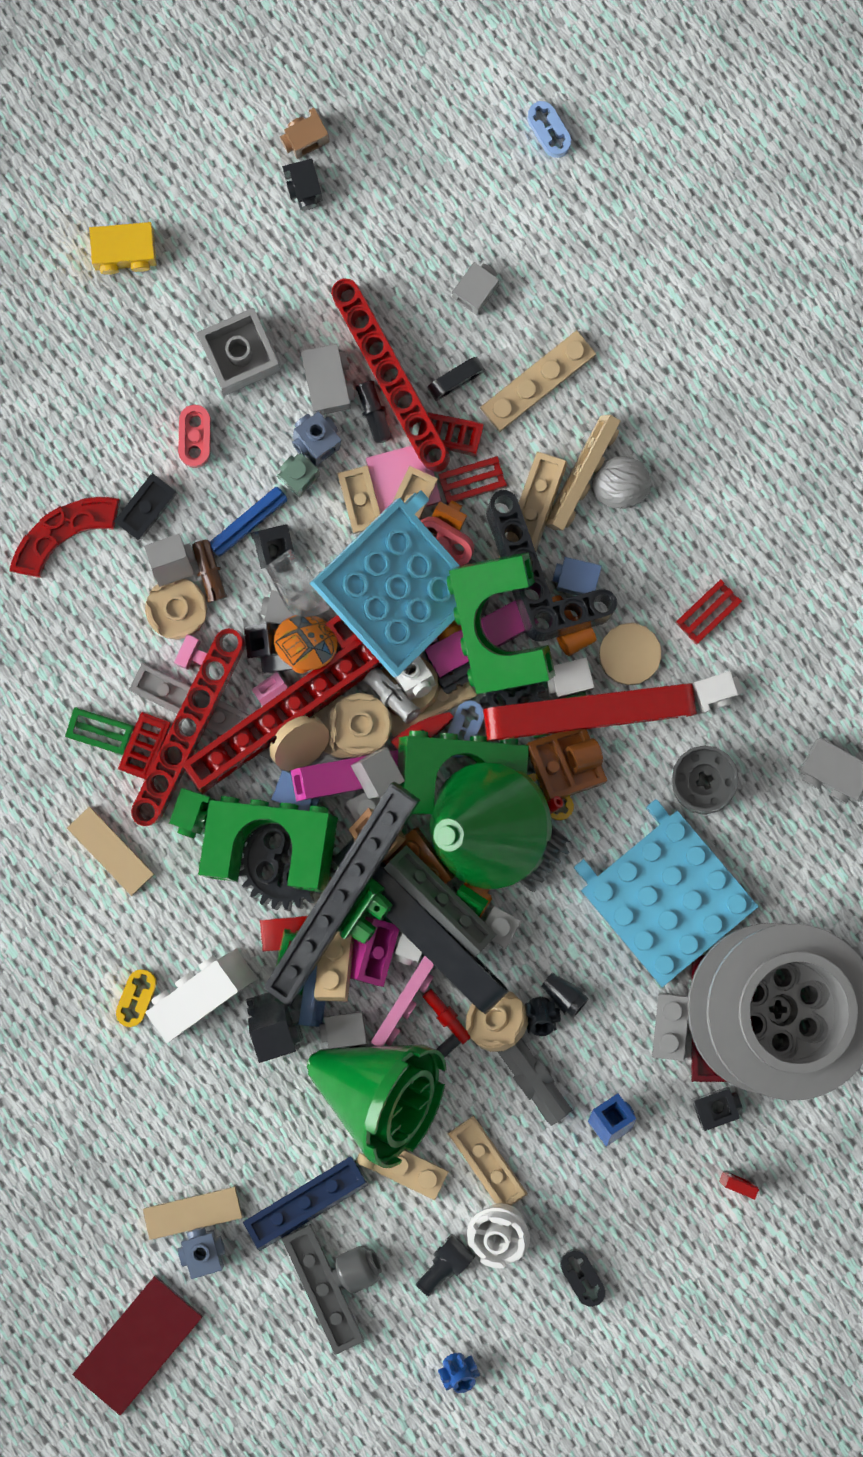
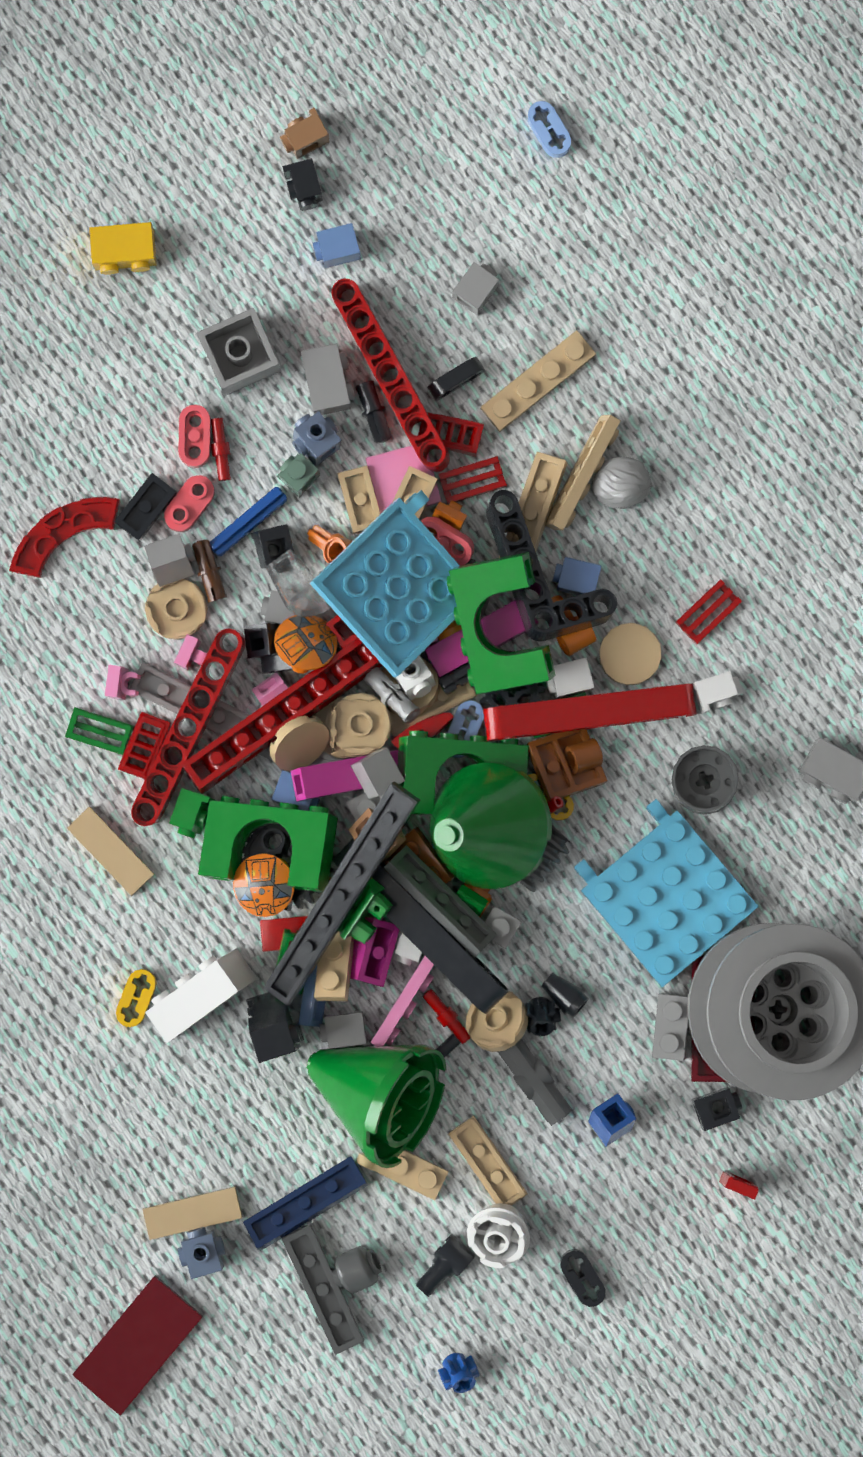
none -> bright pink tile [105,665,141,700]
none -> coral plate [164,475,215,532]
none -> red bar [211,418,231,481]
none -> orange dish [233,854,294,917]
none -> orange axle [307,525,353,563]
none -> medium blue brick [313,223,361,268]

